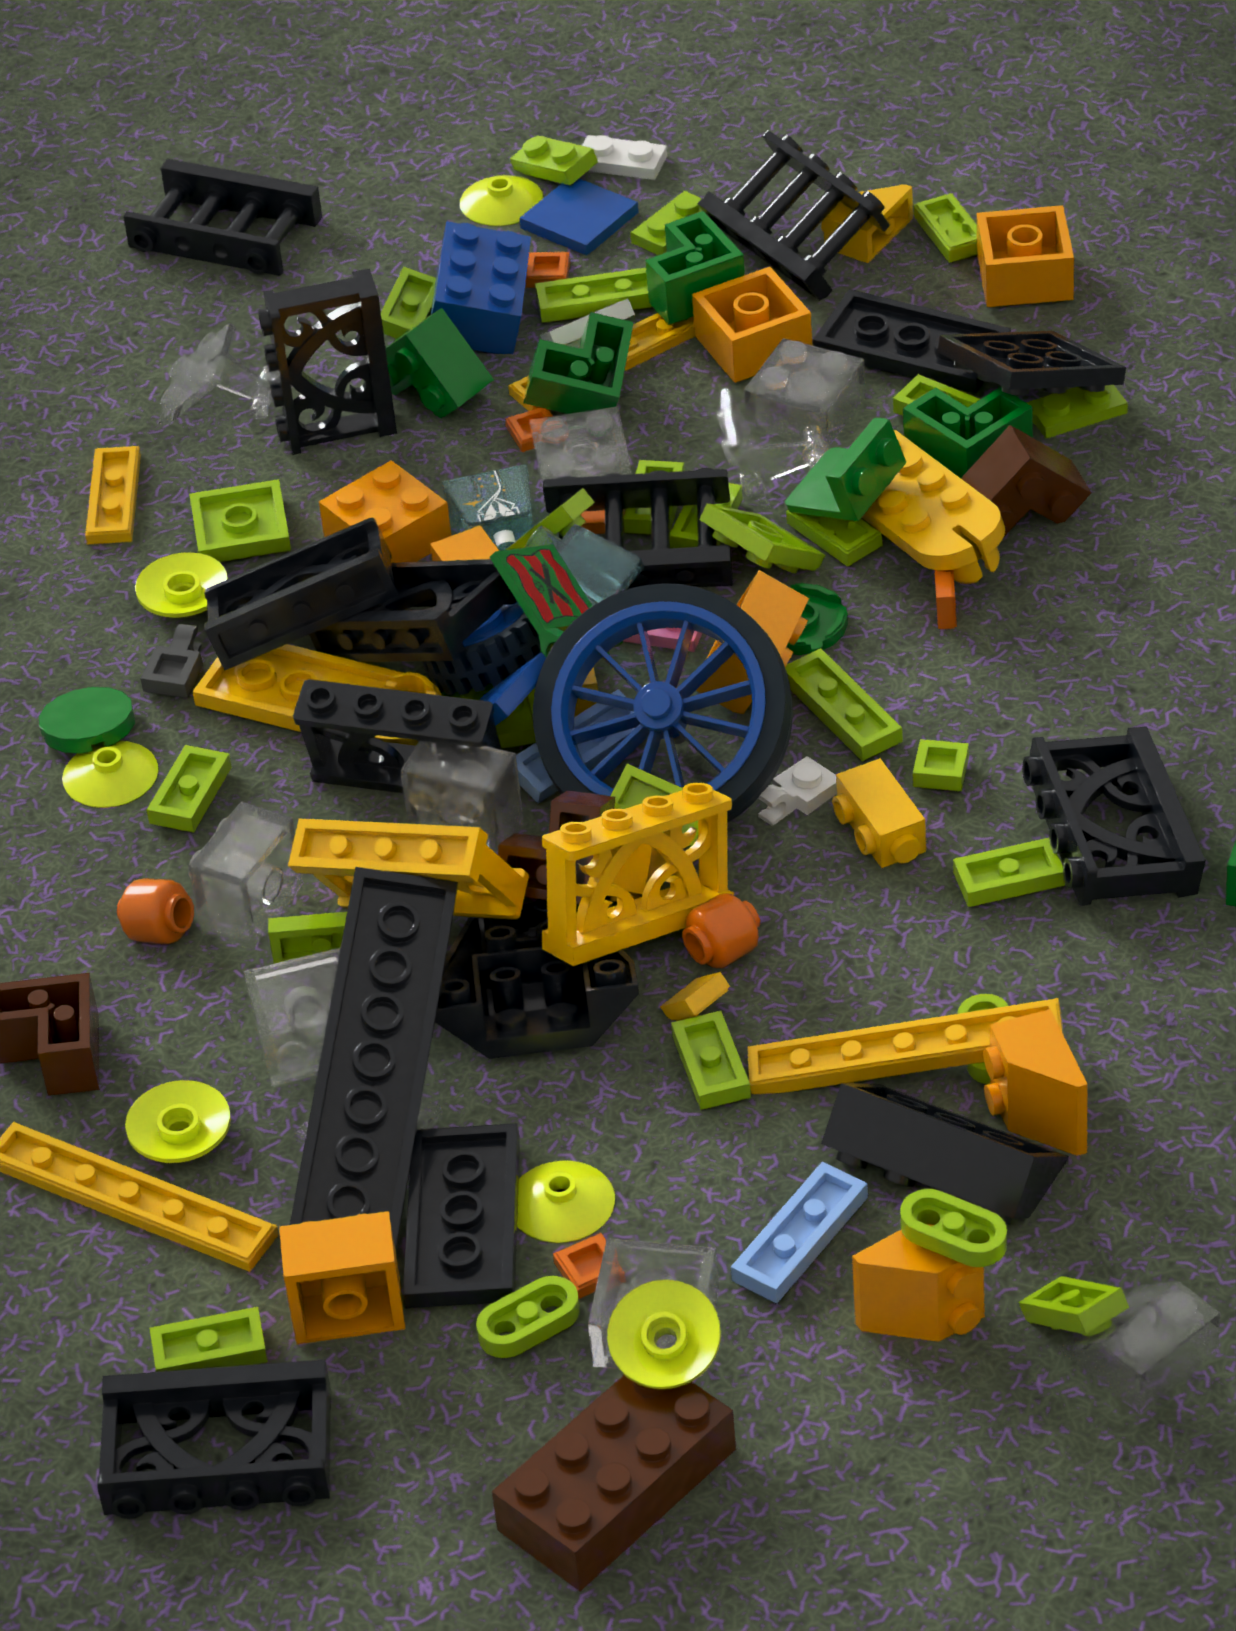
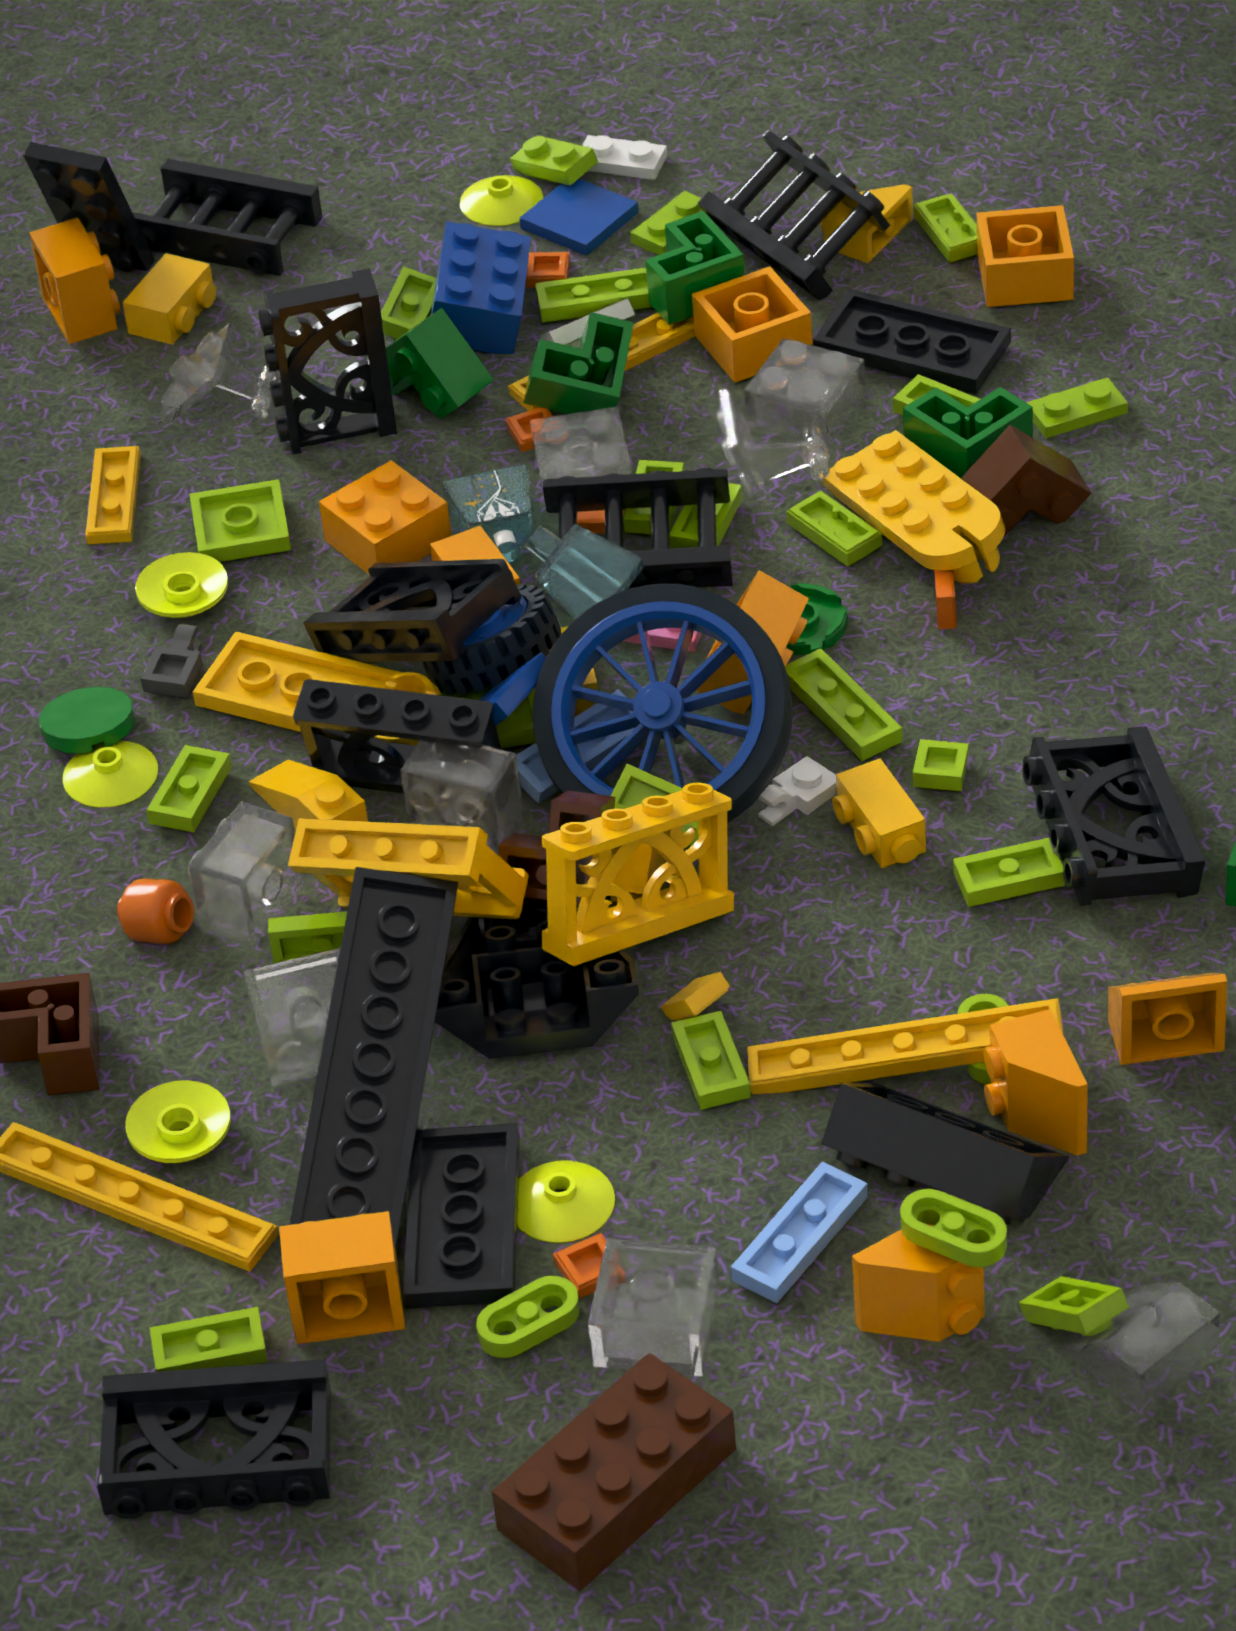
black fence [204,518,399,670] -> none
flag [489,544,623,659] -> none
lime plate [506,488,595,550] -> none
neon yellow dish [607,1280,721,1389] -> none
orange head [682,893,760,968] -> none
lime plate [699,503,825,573] -> none
green bracket [785,417,907,521] -> none
black plate [937,331,1126,395] -> none
none -> black plate [23,142,155,272]
none -> light orange brick [29,218,121,344]
none -> yellow brick [123,253,216,345]
none -> yellow slope [248,759,368,829]
none -> light orange slope [1108,973,1227,1065]

